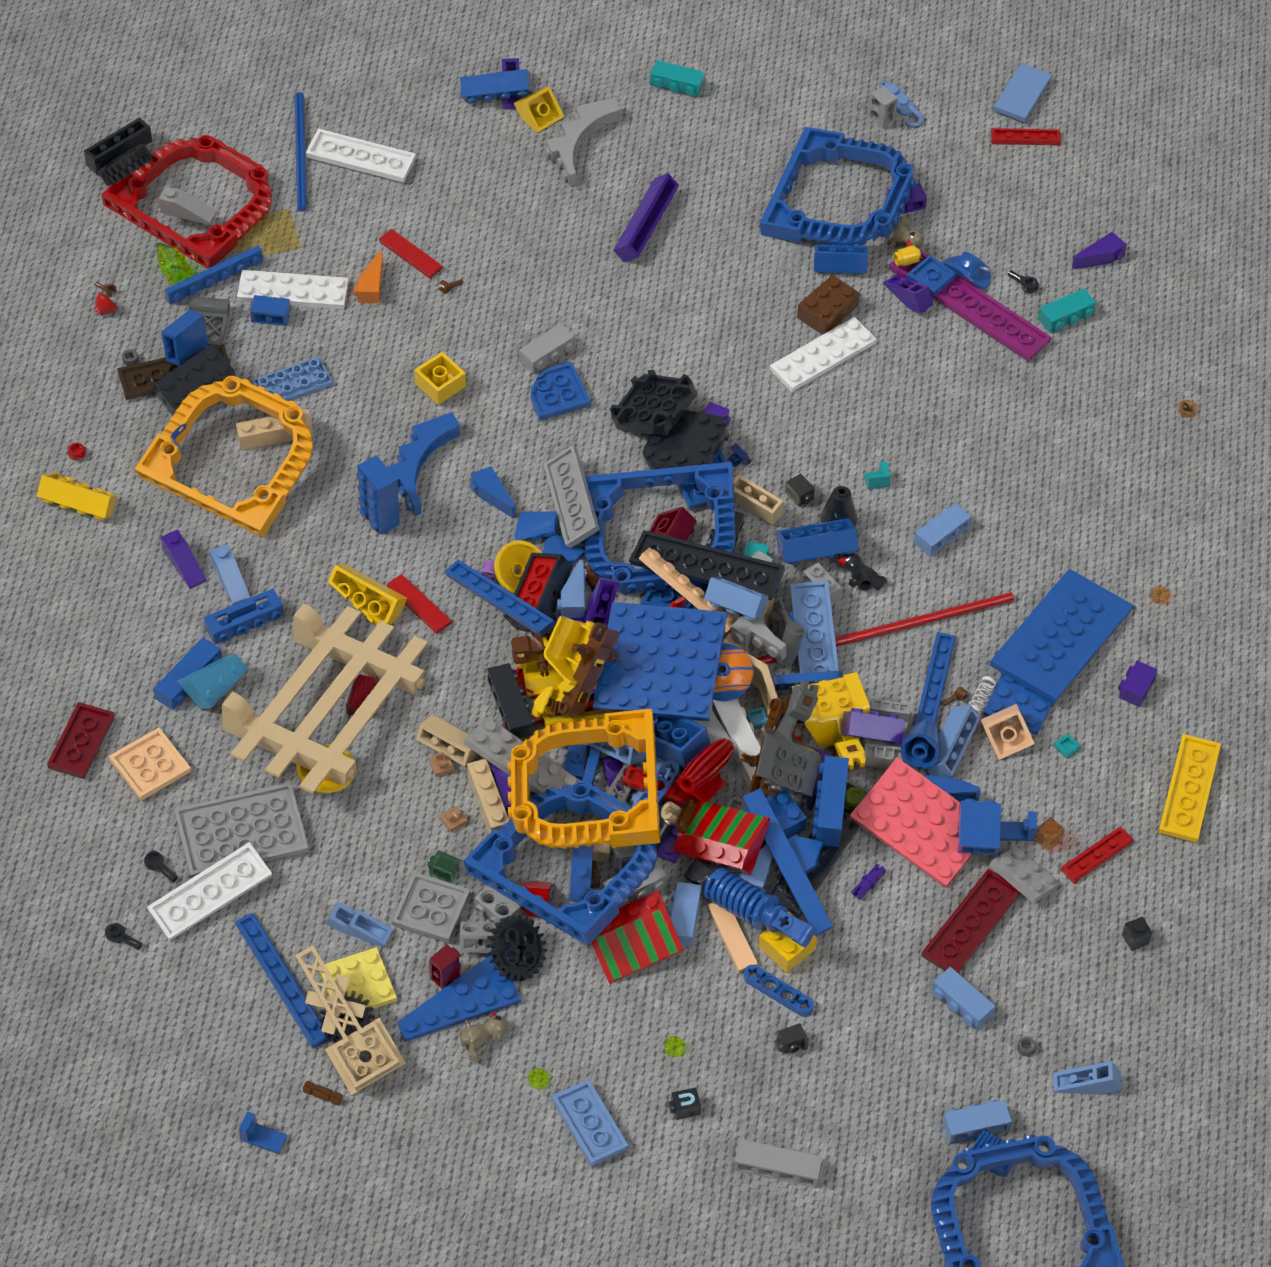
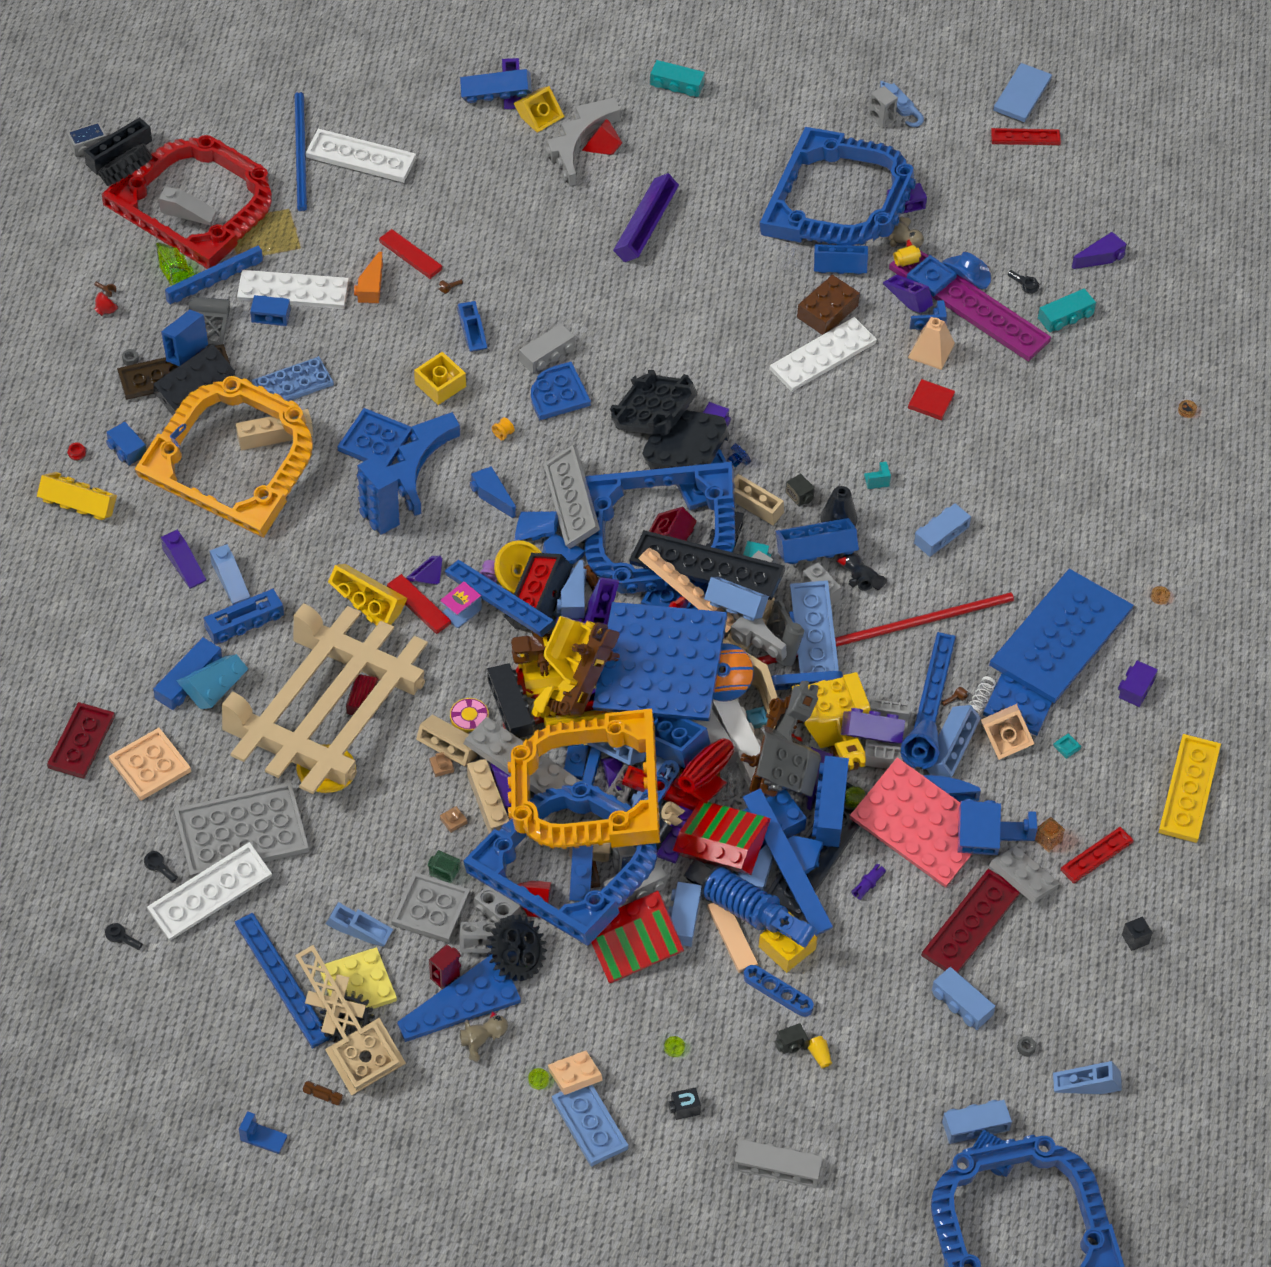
reddish brown axle [675,799,697,833] -> none
none -> brick [67,122,107,157]
none -> blue brick [106,422,146,466]
none -> blue plate [337,408,412,467]
none -> dark purple slope [406,555,443,585]
none -> piece [441,582,482,628]
none -> tile [450,698,489,734]
none -> blue slope [457,301,488,352]
none -> light orange wheel [492,417,515,441]
none -> light nougat plate [548,1051,603,1095]
none -> red slope [582,119,622,155]
none -> yellow cone [808,1036,832,1069]
none -> light nougat slope [908,317,955,370]
none -> red tile [908,379,955,421]
none -> blue bracket [910,300,947,330]

